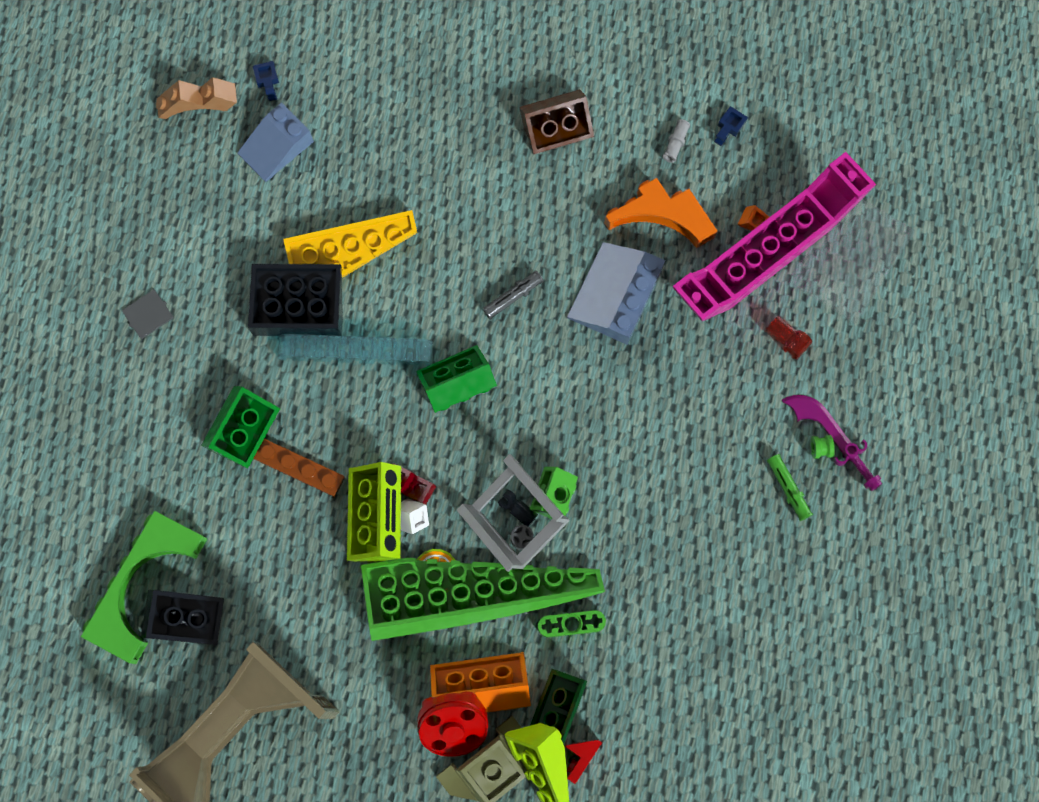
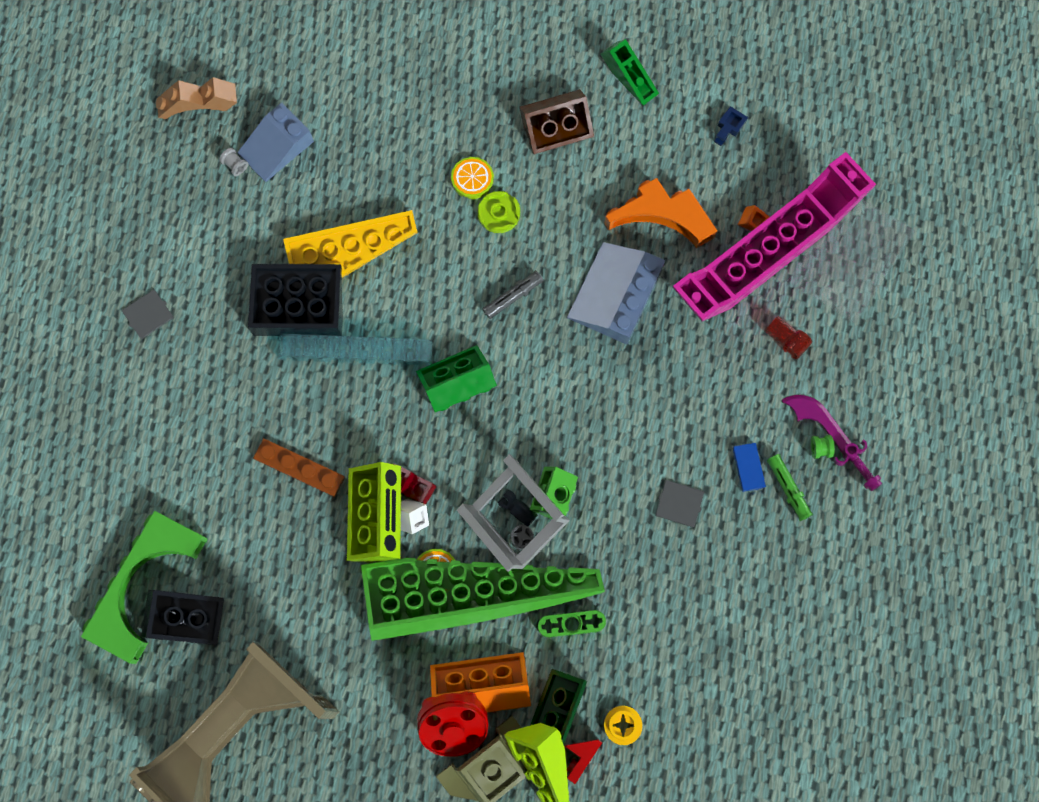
green slope [201,386,280,469] -> none
dark blue plate [253,61,279,101] -> none
light grey pin [663,119,690,163] -> none
none -> light grey bush [219,148,248,177]
none -> tile [451,157,494,199]
none -> lime tile [478,191,520,233]
none -> green slope [600,39,659,106]
none -> yellow gear [604,706,642,745]
none -> dark grey piece [655,480,704,528]
none -> blue tile [733,443,766,492]

